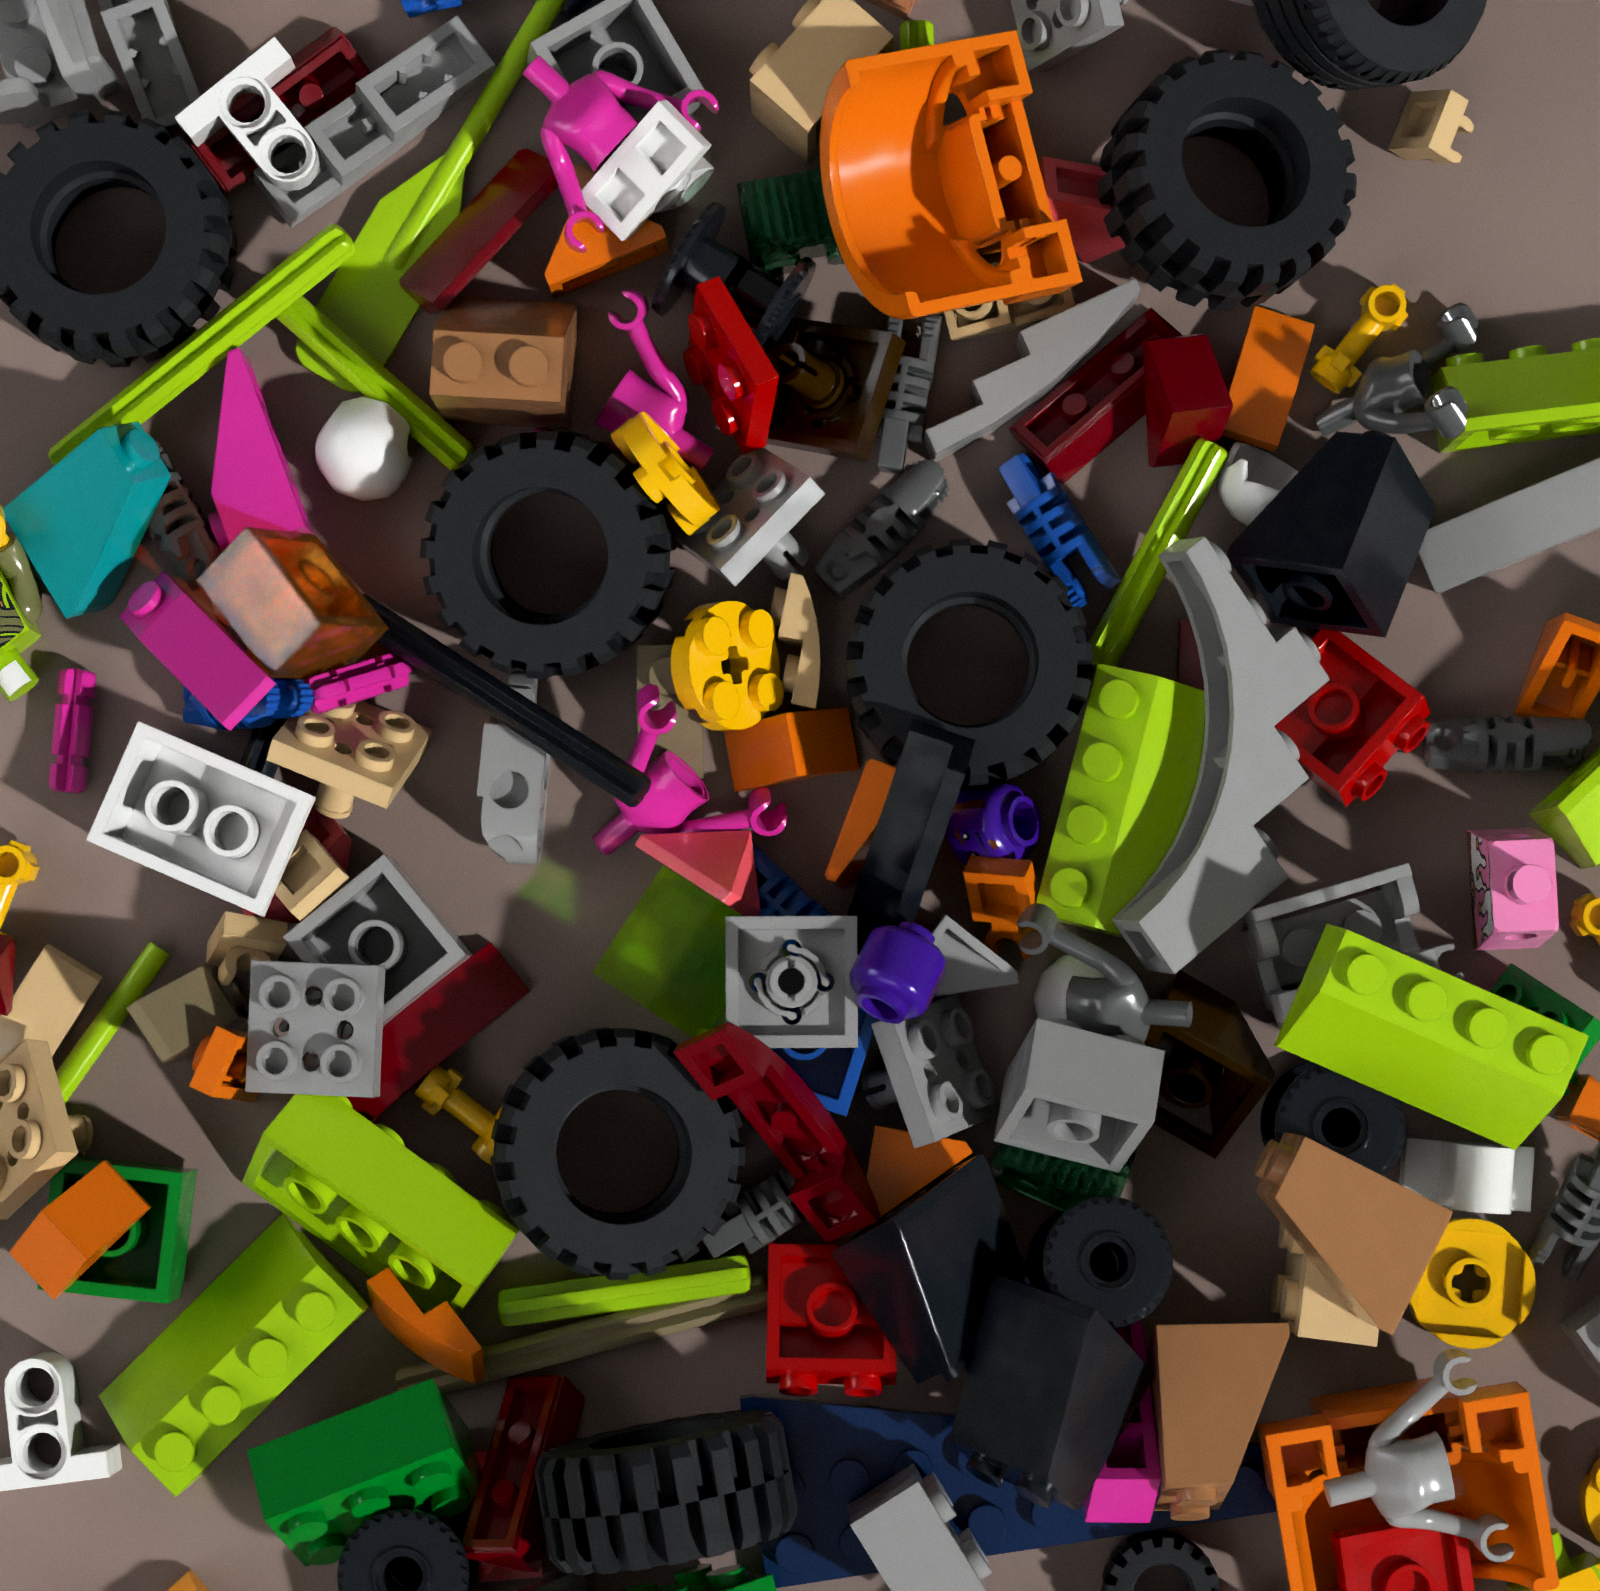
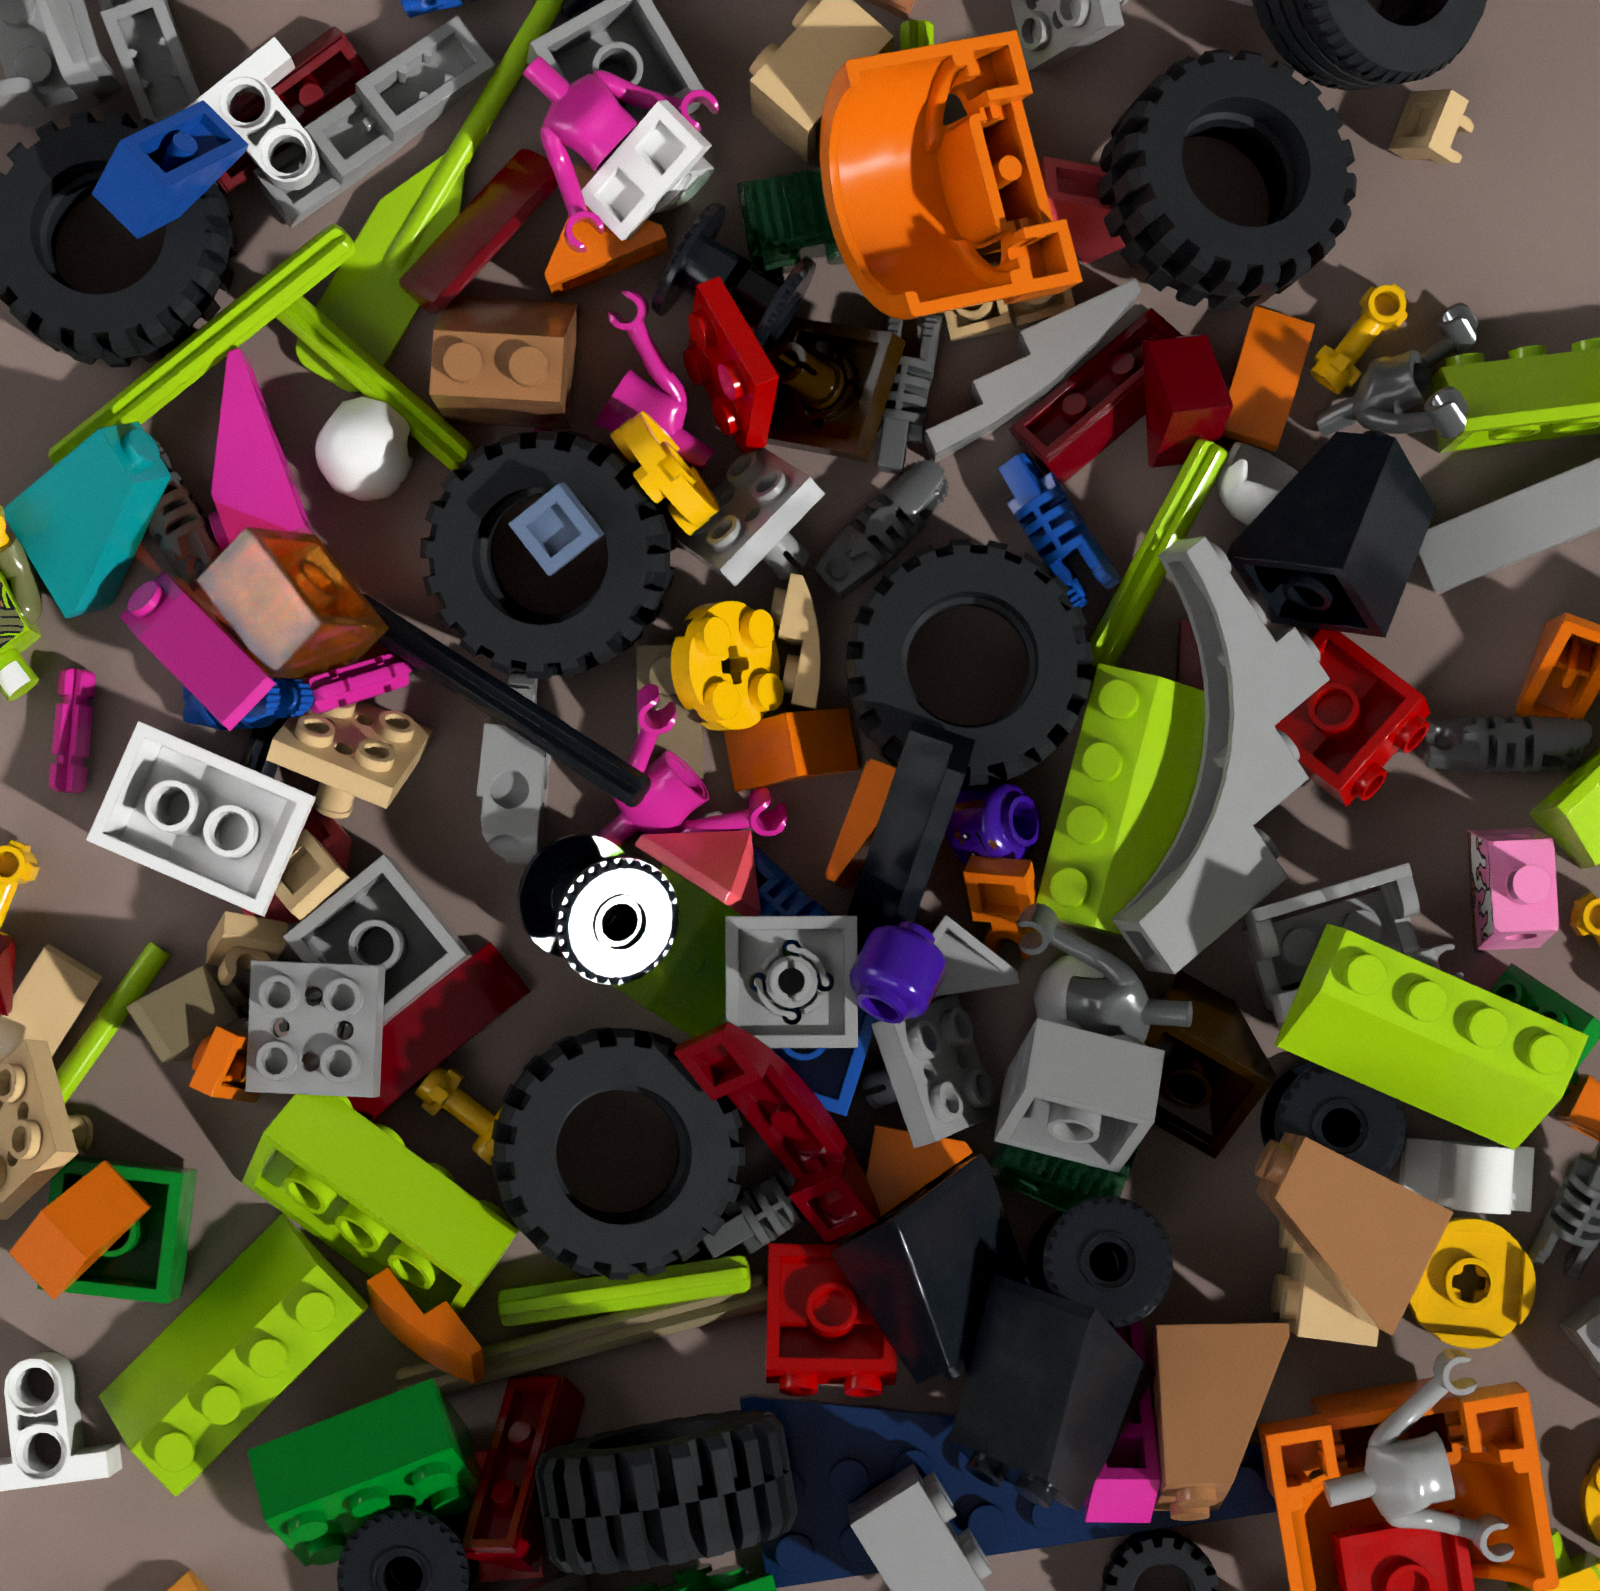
none -> blue slope [92,100,249,239]
none -> sand blue plate [508,482,605,576]
none -> hose [517,833,679,985]

